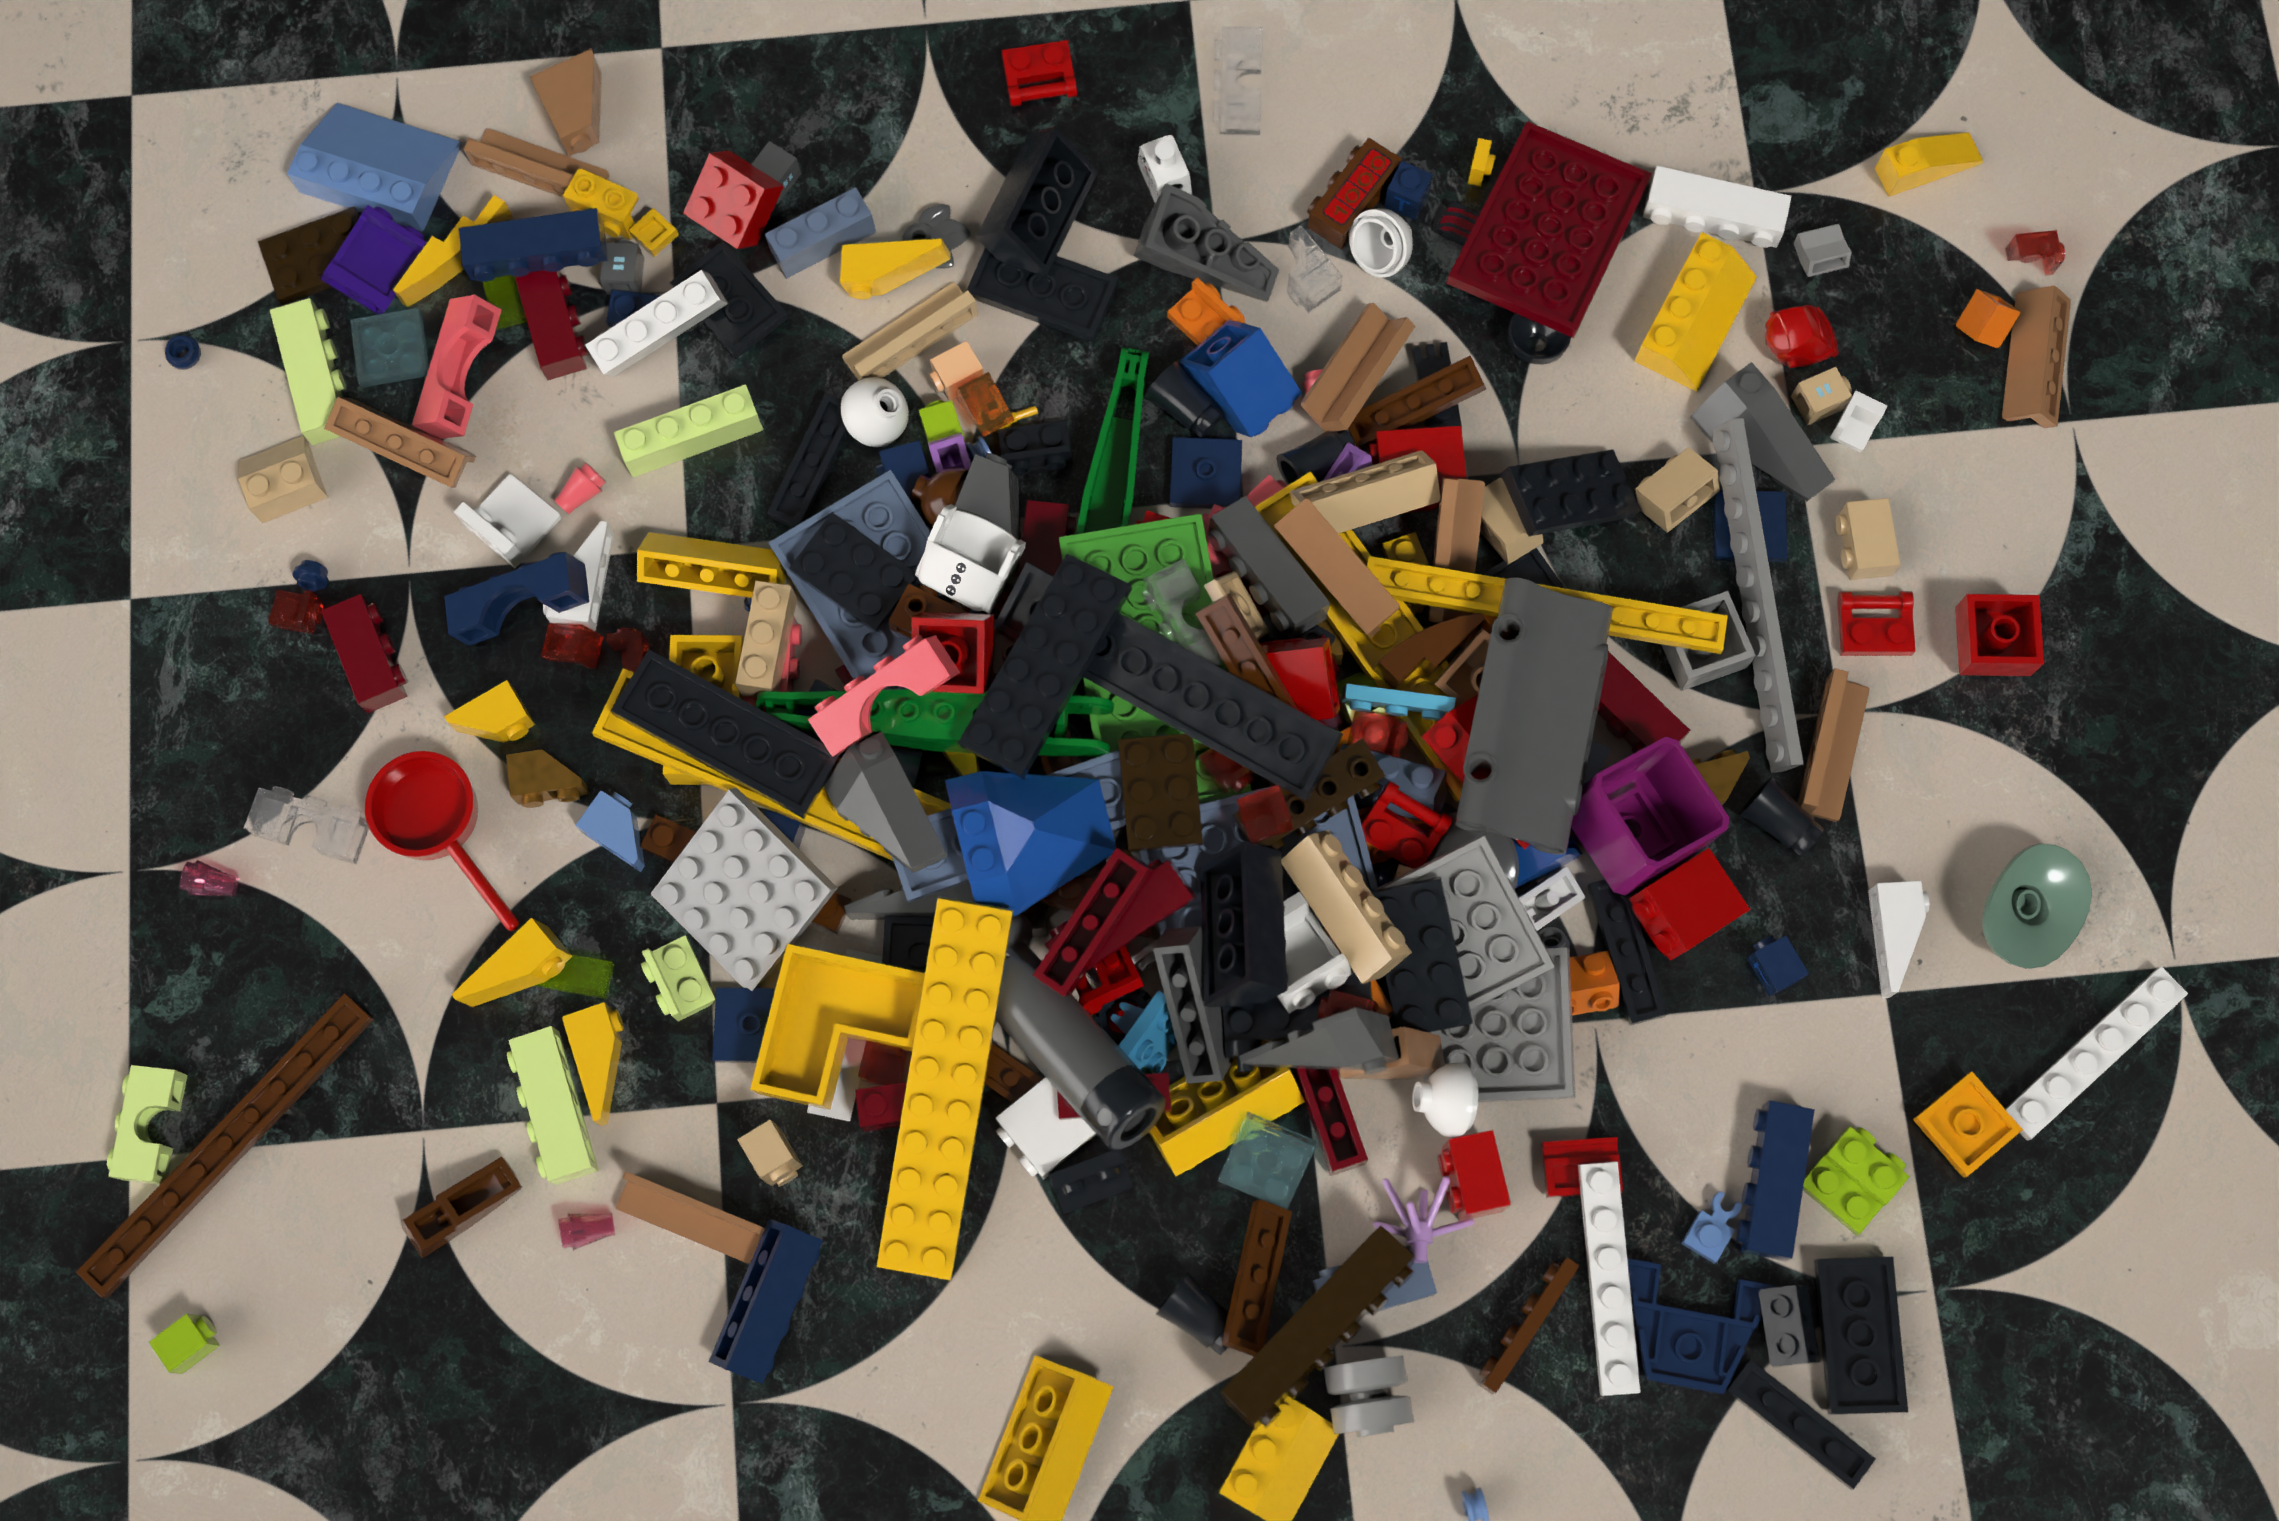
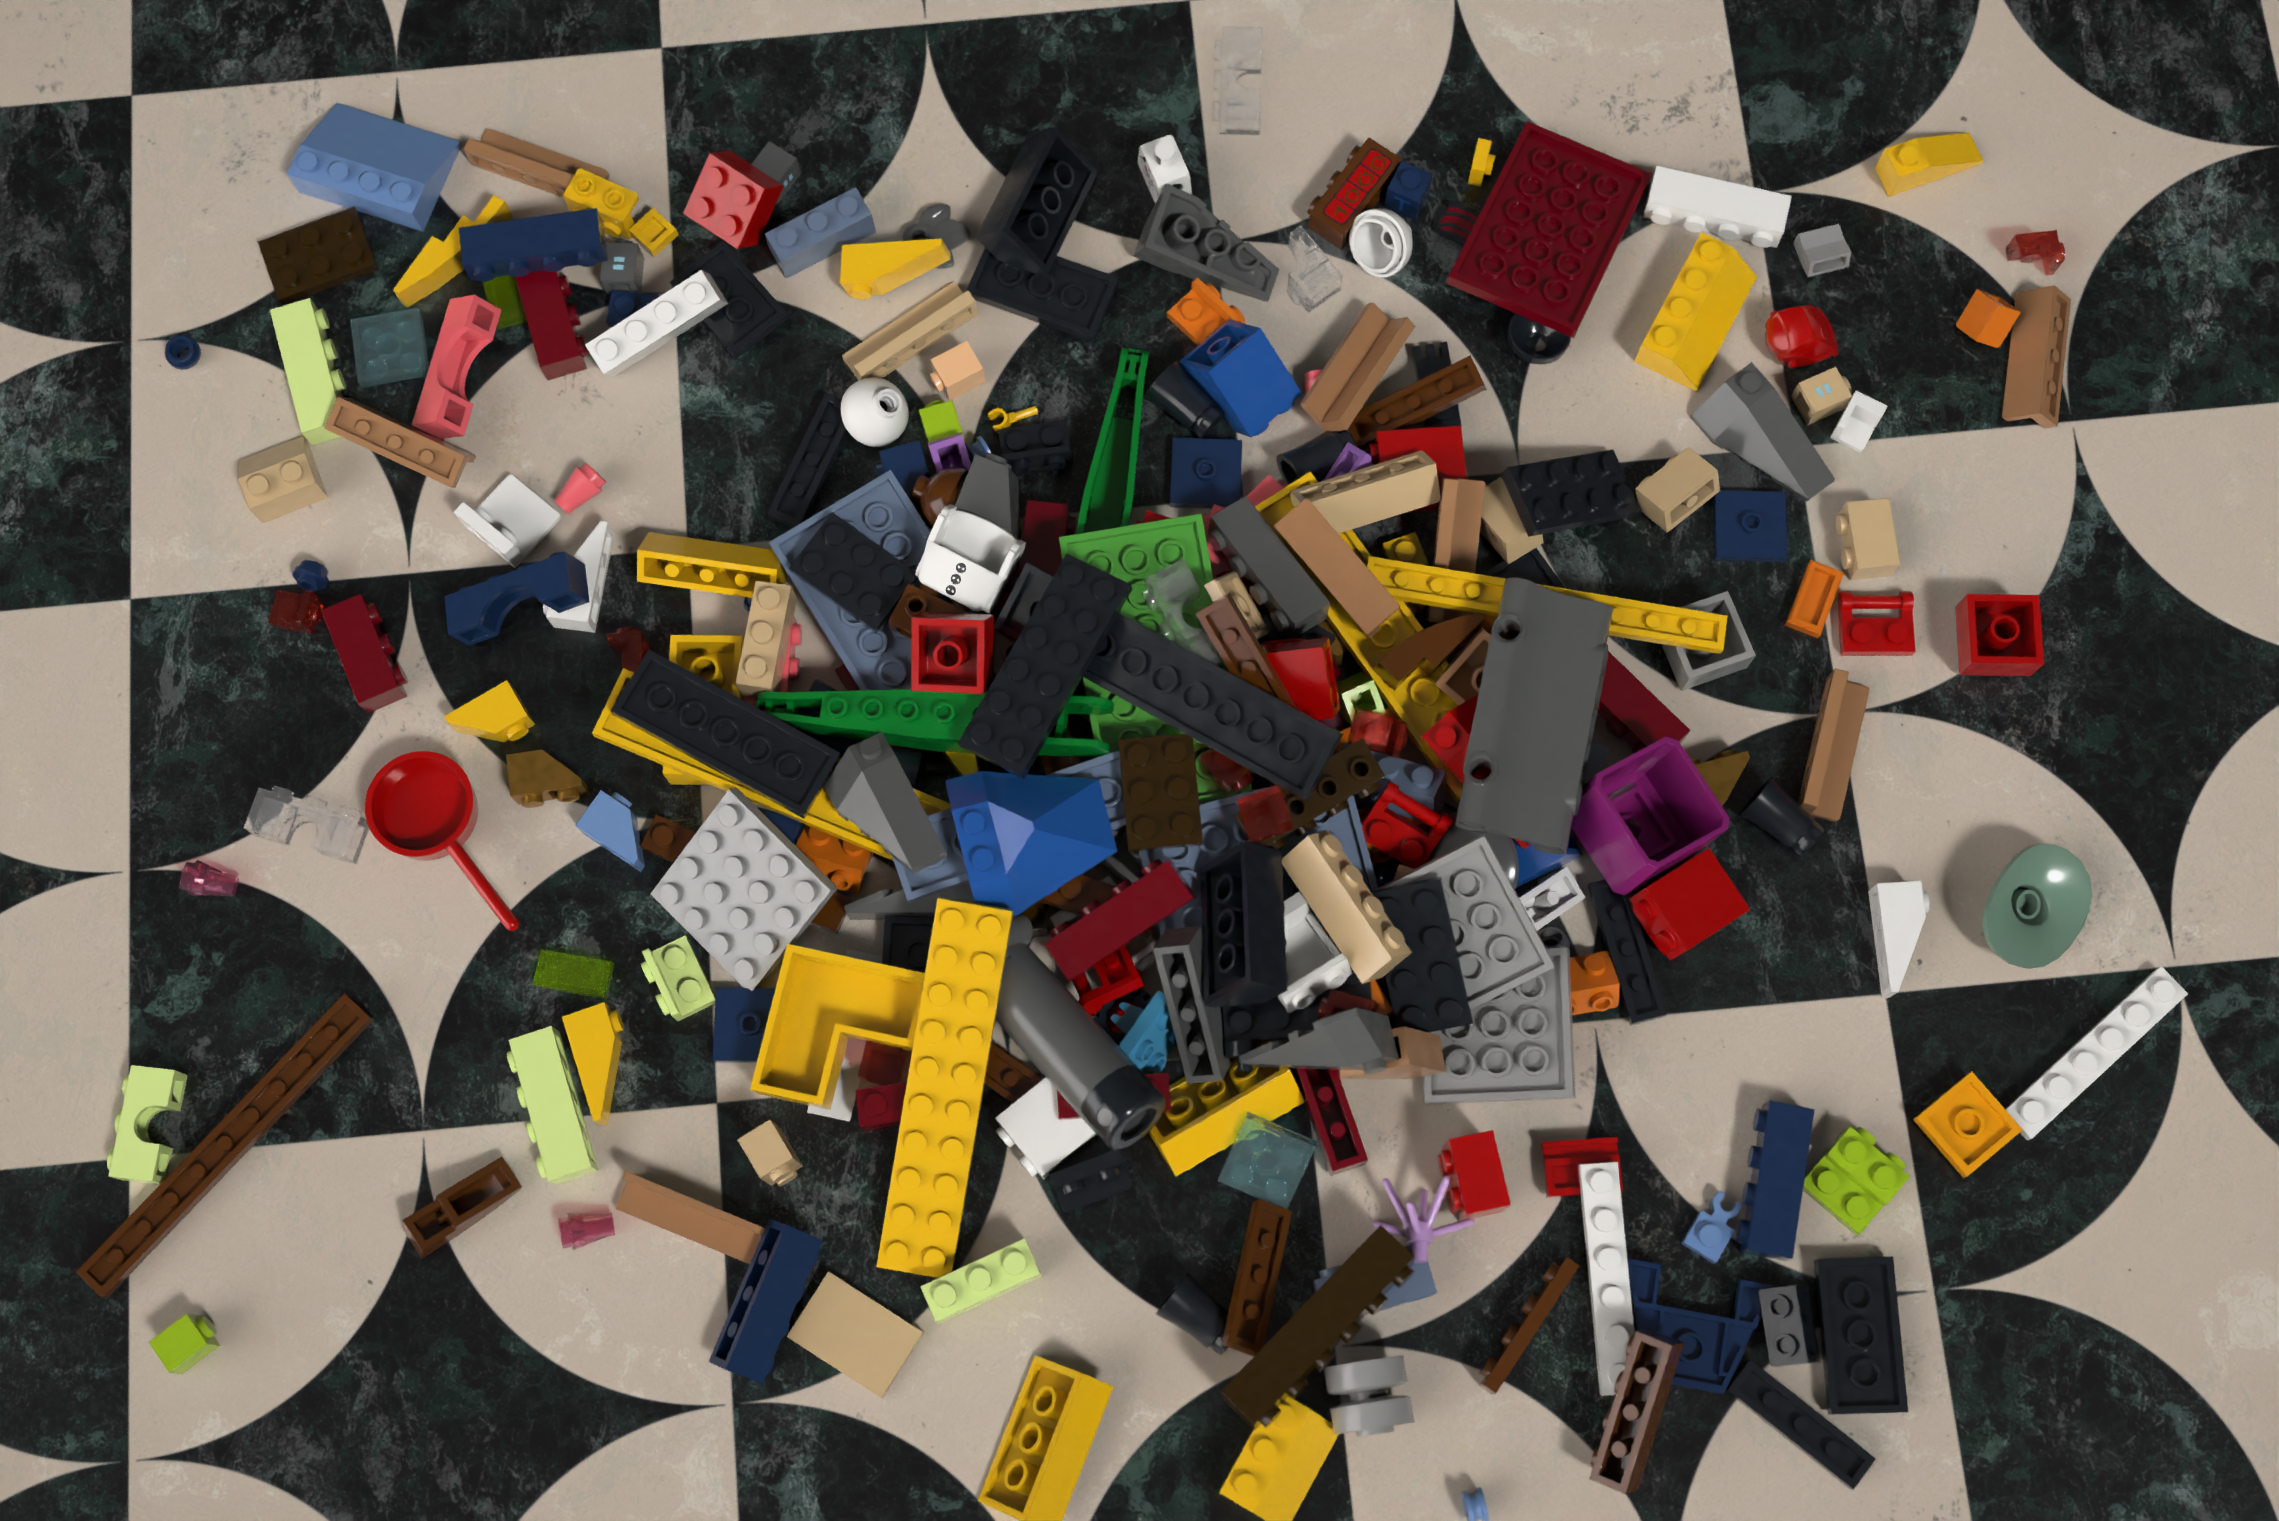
dark purple panel [321,205,427,318] -> none
yellow slope [451,918,572,1007] -> none
medium nougat slope [529,49,602,157] -> none
clear red bracket [541,623,603,668] -> none
yellowish green brick [614,384,763,478] -> none
coral arch [808,635,960,757] -> none
clear orange slope [955,372,1014,437] -> none
red plate [1002,40,1077,107] -> none
dark red brick [1032,848,1154,997] -> none
medium azure plate [1341,684,1456,721] -> none
white piece [1412,1062,1478,1138] -> none
light grey plate [1712,418,1803,773] -> none
dark blue brick [1747,935,1809,997] -> none
none -> tan tile [787,1271,924,1398]
none -> orange bracket [795,825,874,894]
none -> yellowish green brick [920,1238,1042,1324]
none -> reddish brown brick [1589,1329,1684,1494]
none -> orange tile [1784,560,1844,638]

